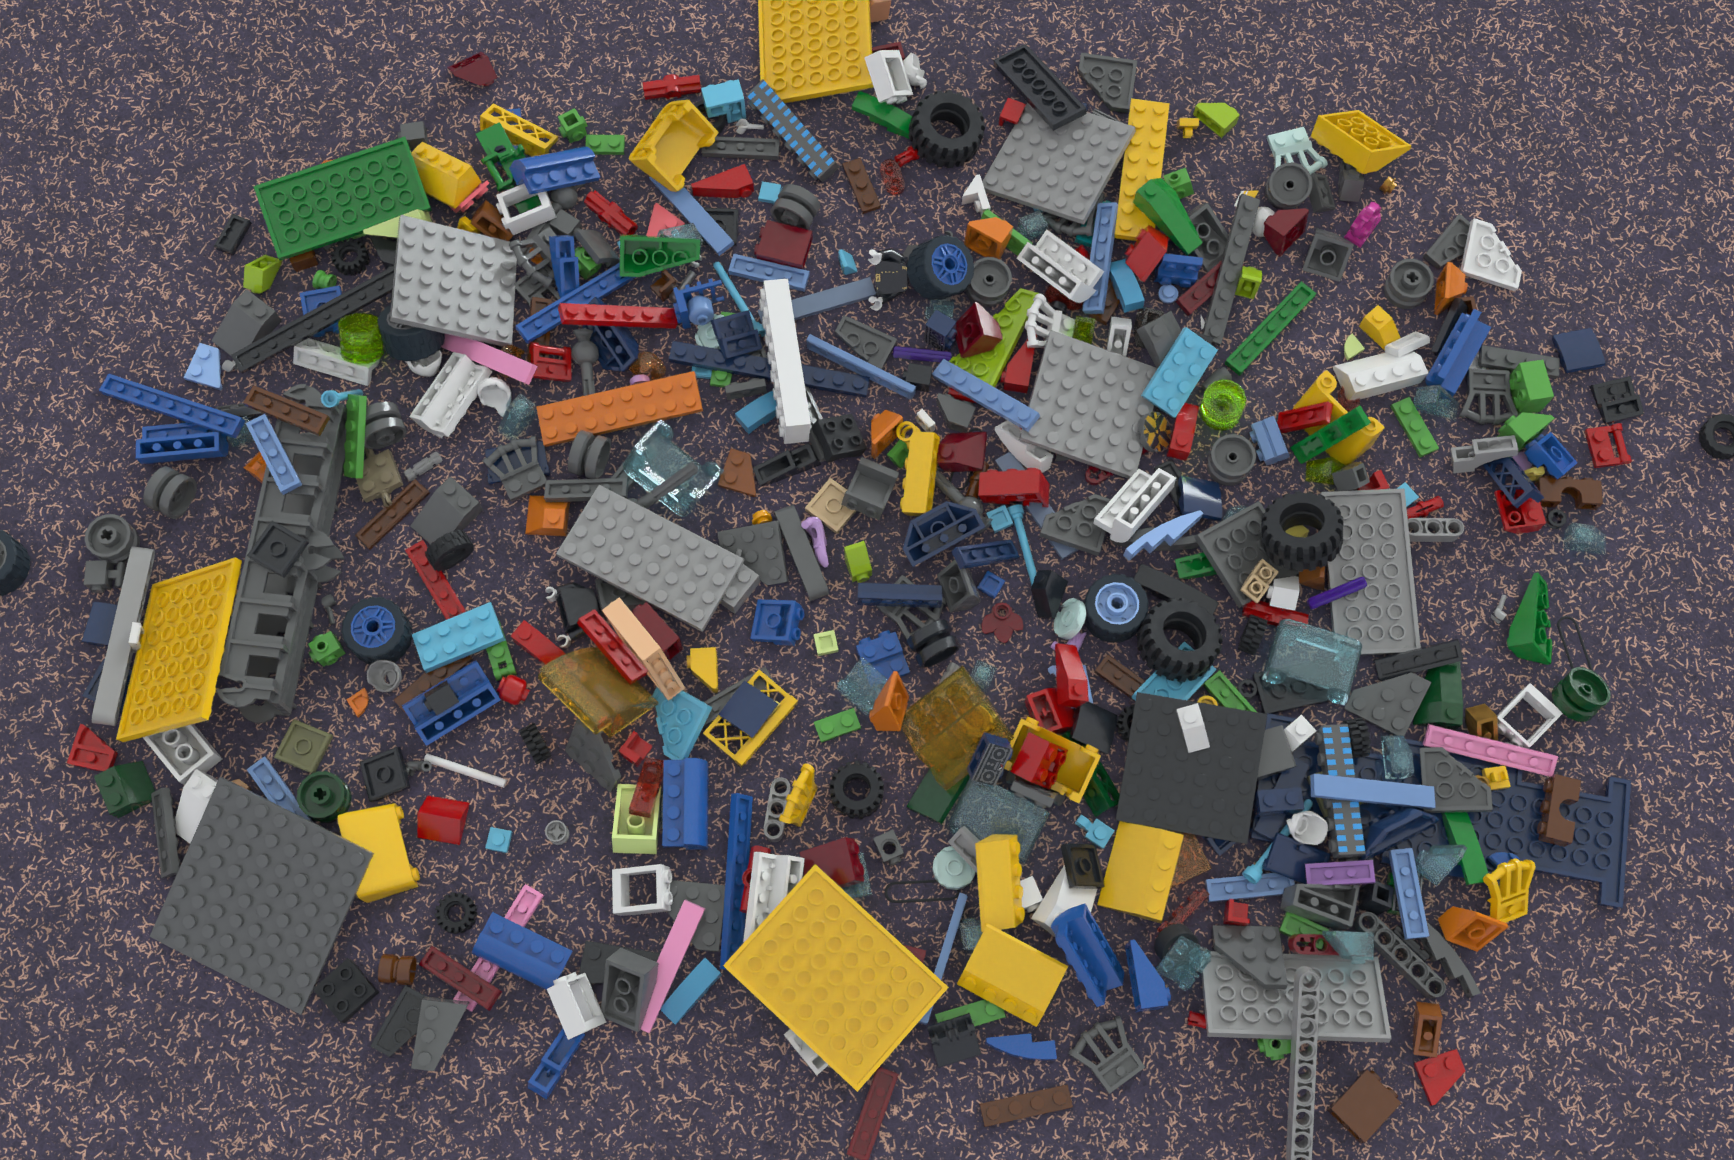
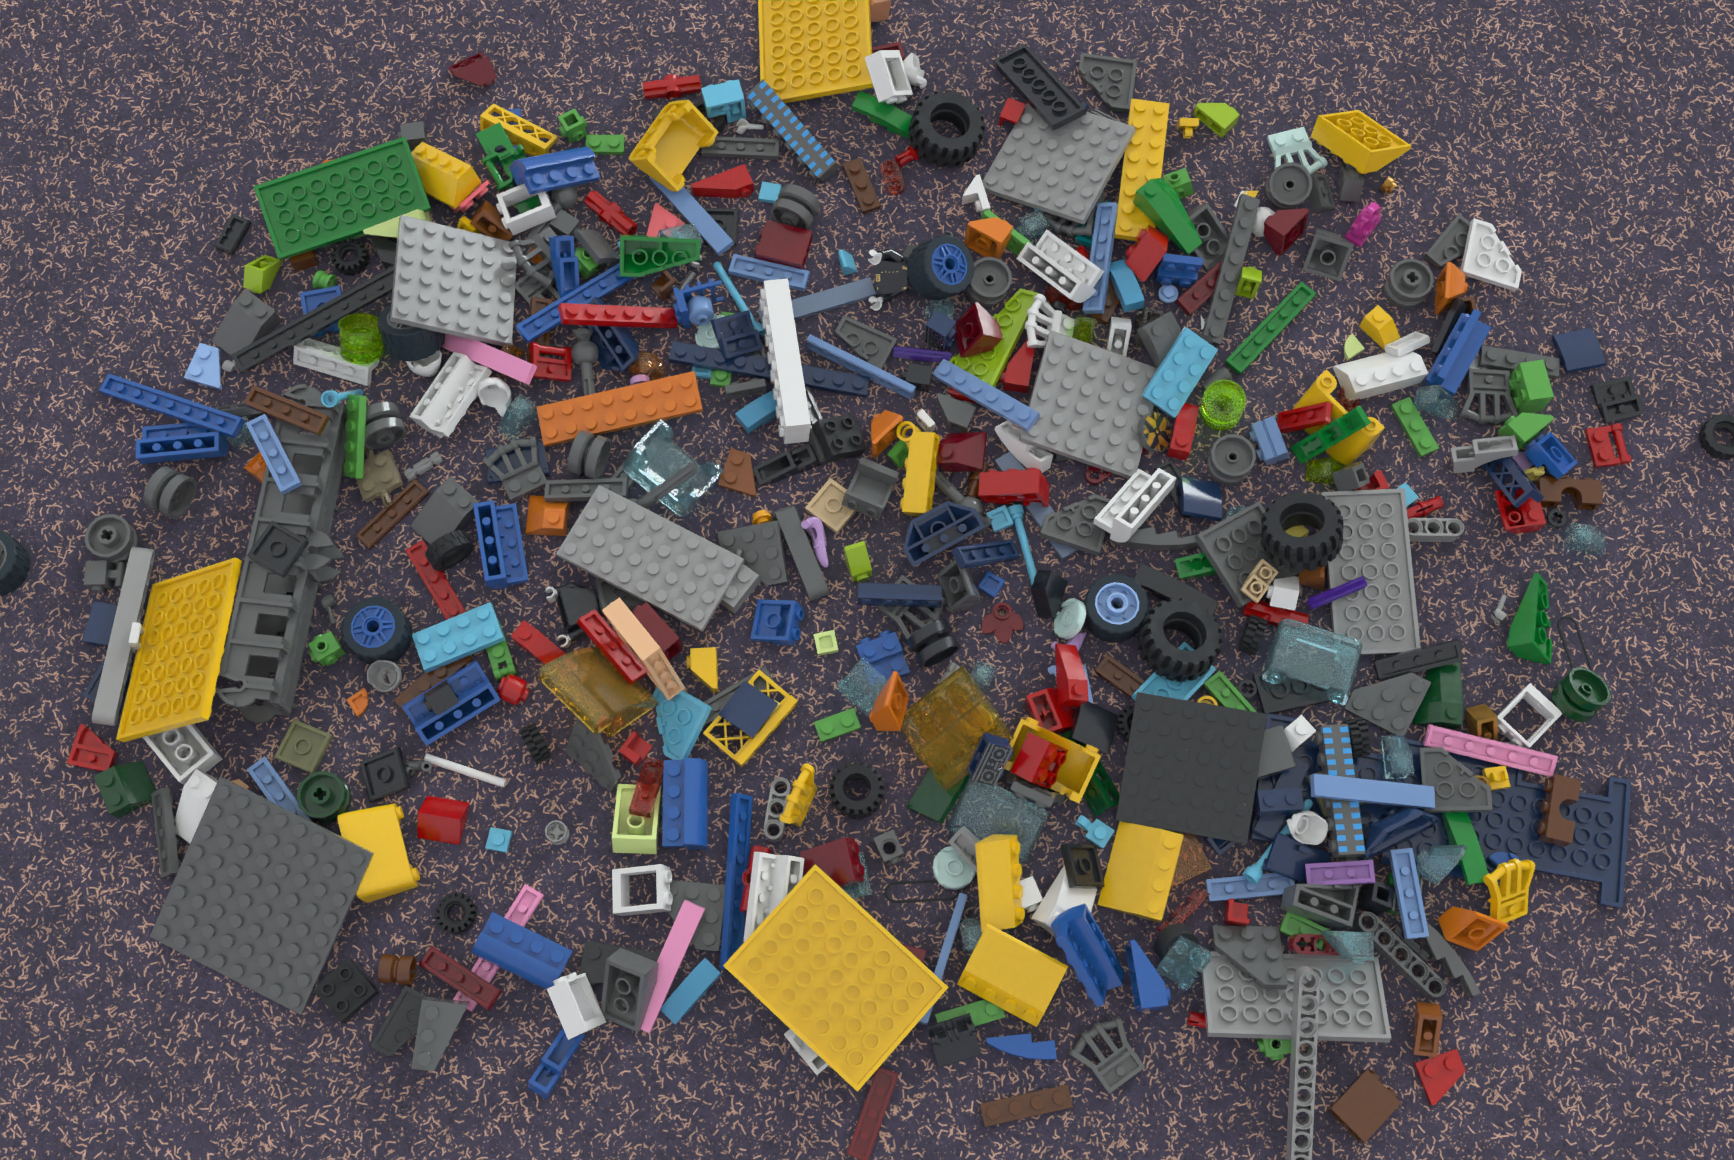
light blue slope [1123,510,1203,561] -> none
white slope [1176,703,1210,753] -> none
none -> blue brick [473,500,529,589]

